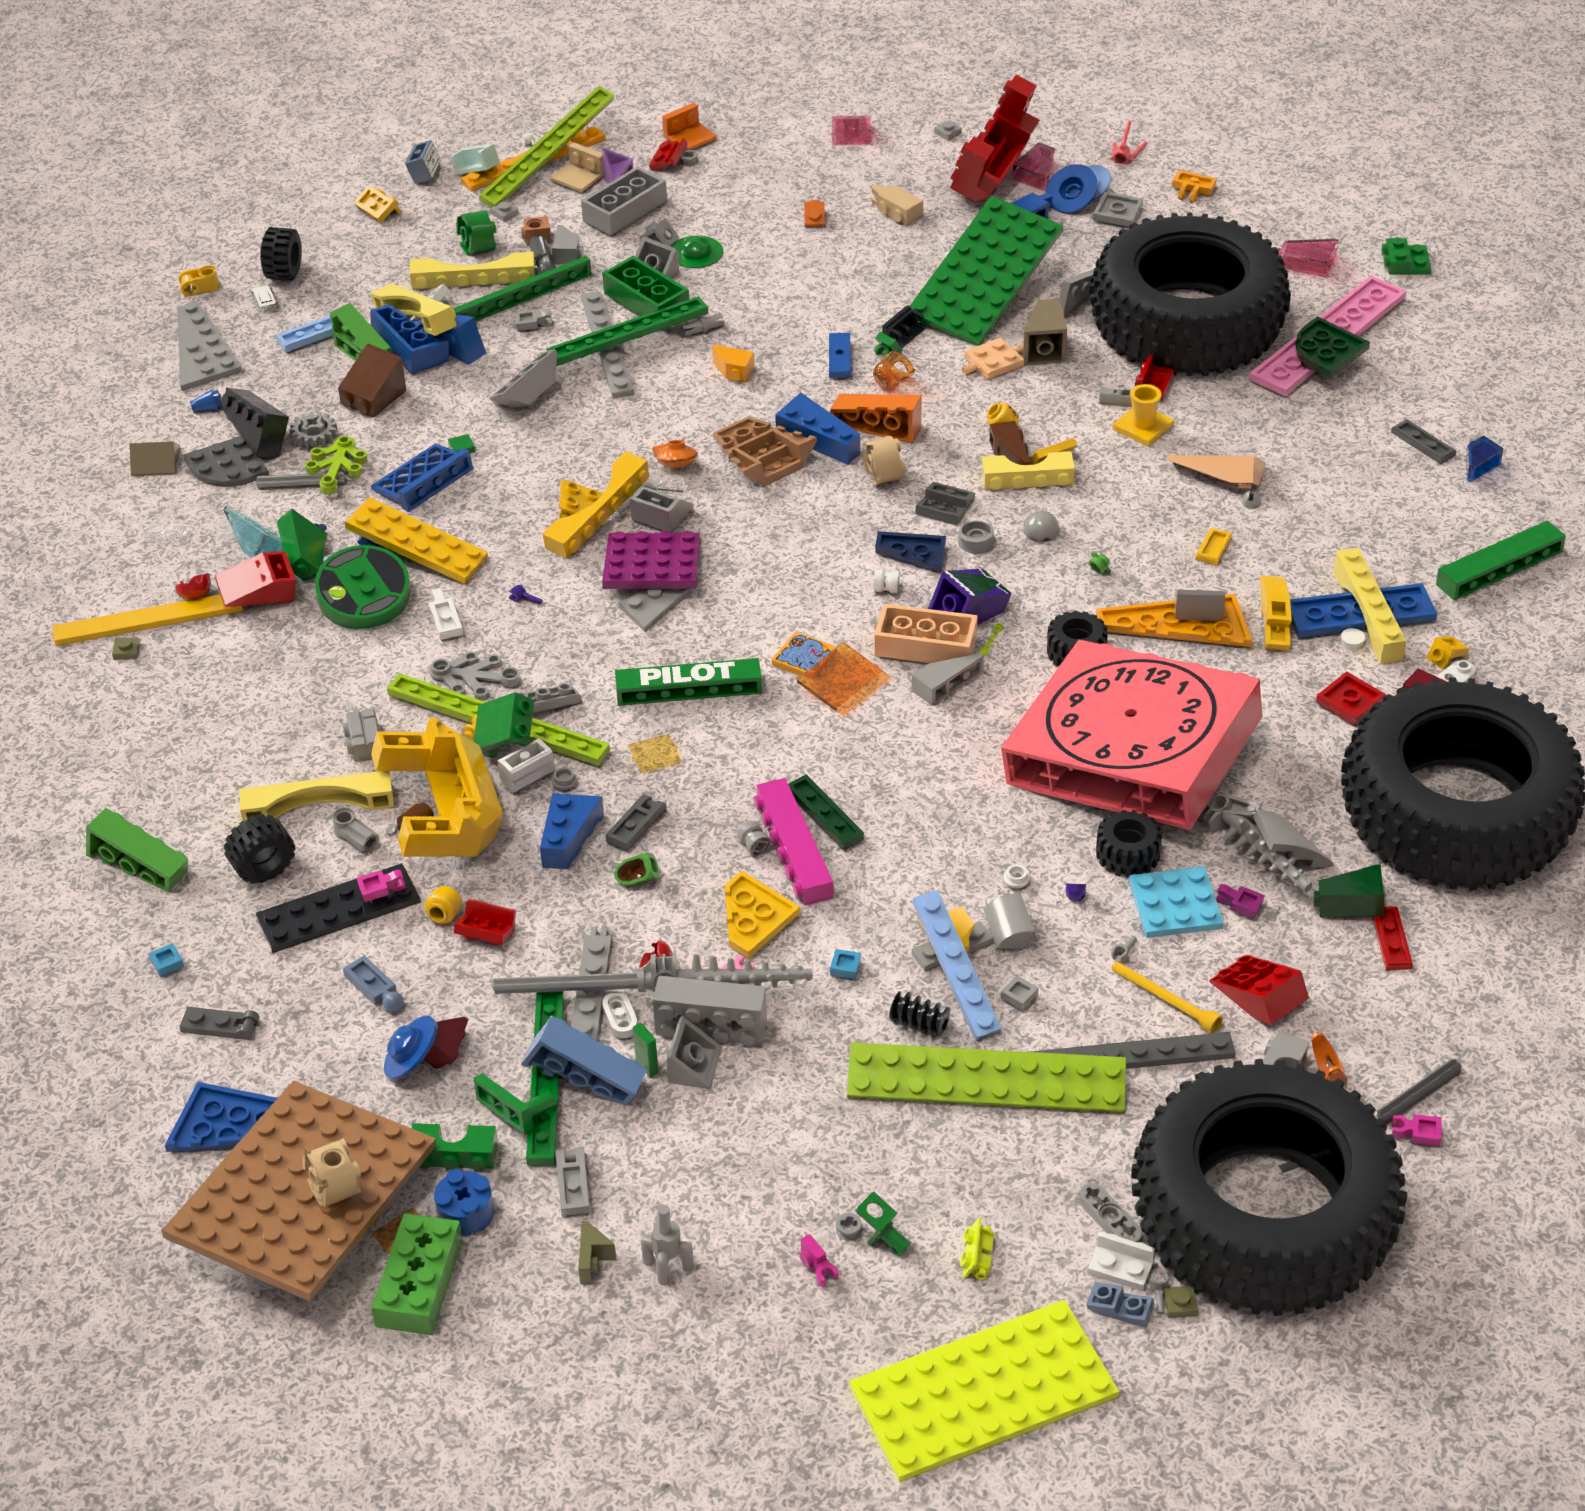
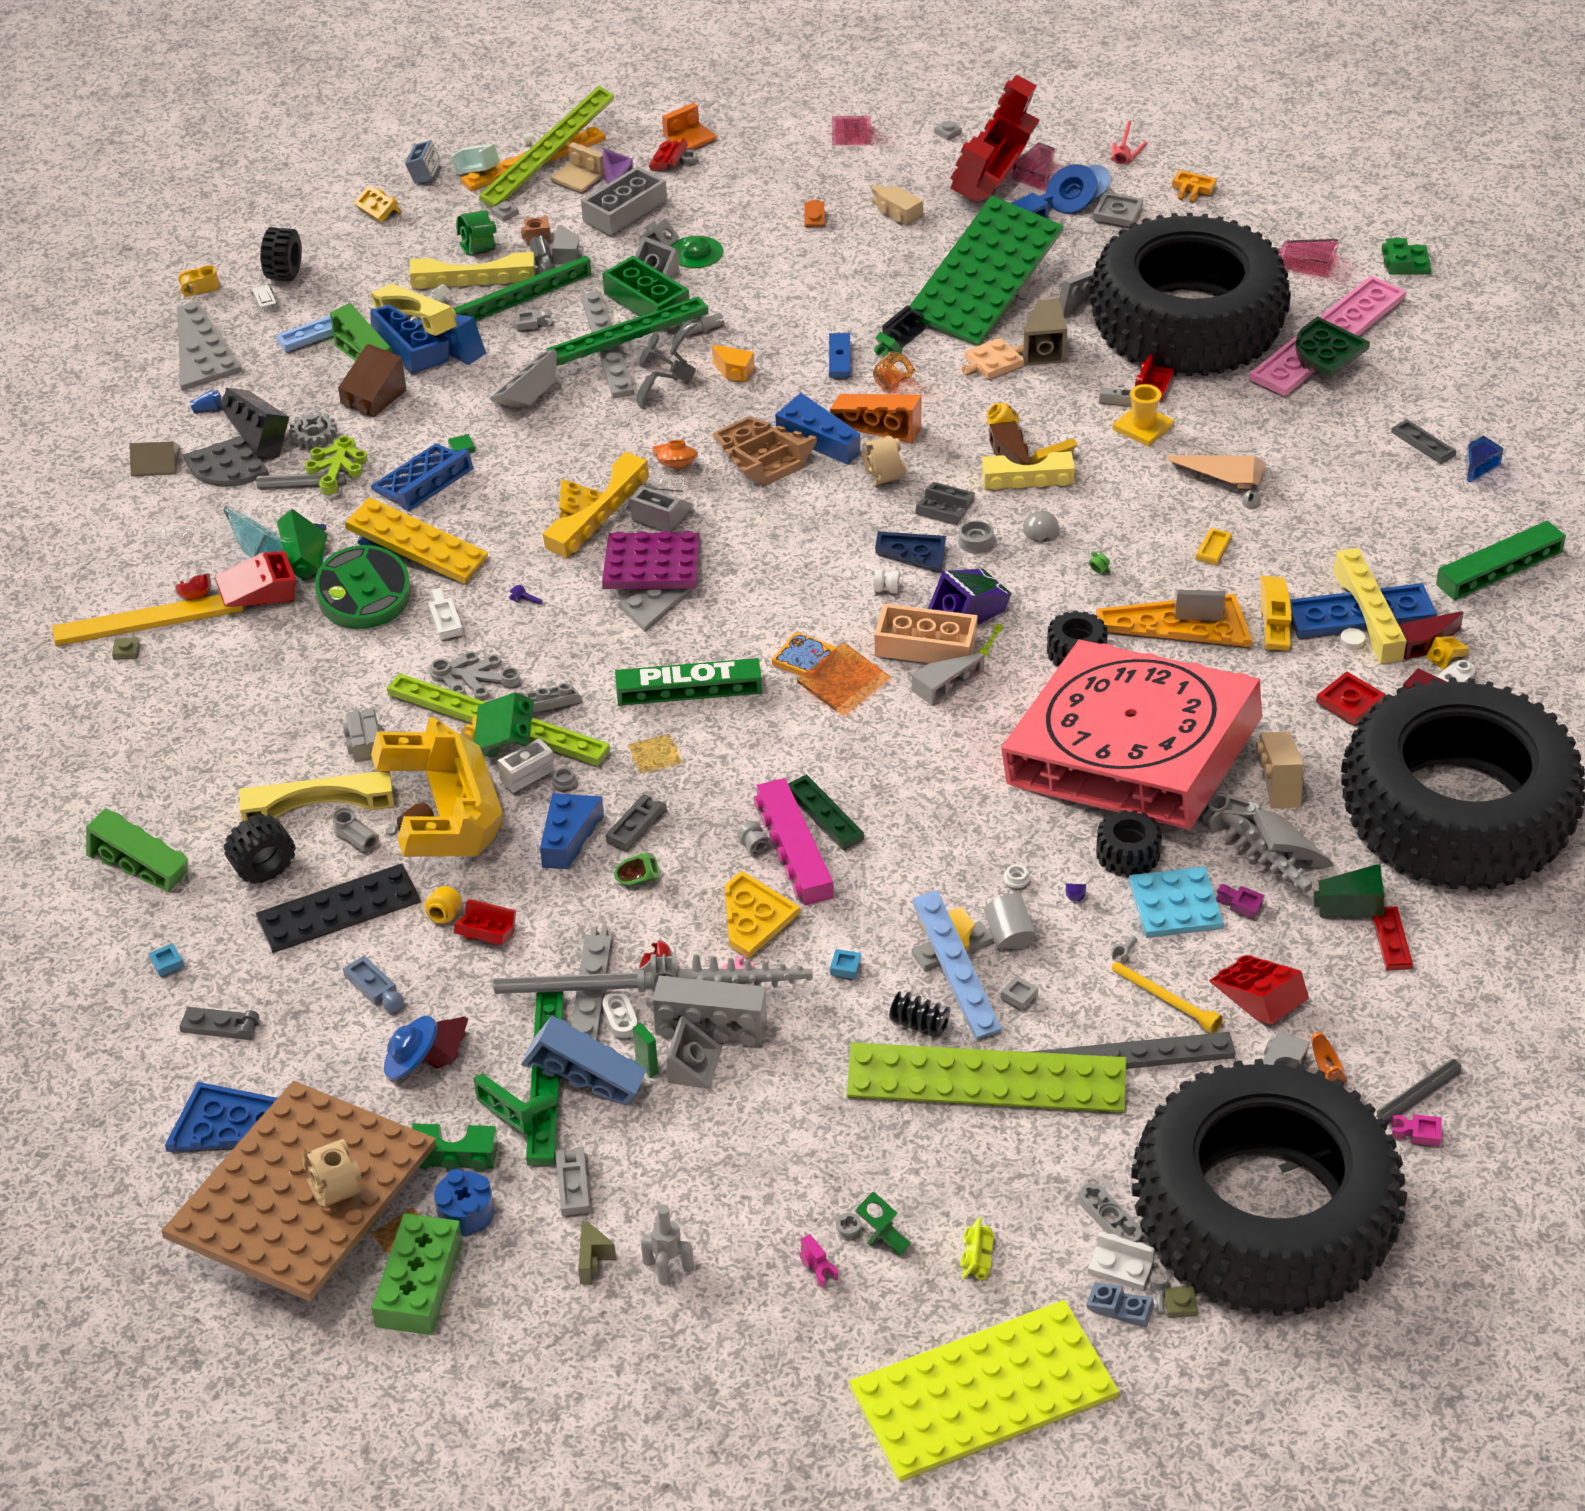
dark pink plate [357,870,406,902] -> none
none -> dark grey plant [636,322,697,409]
none -> tan wedge [1256,731,1303,809]
none -> dark red slope [1398,611,1464,660]

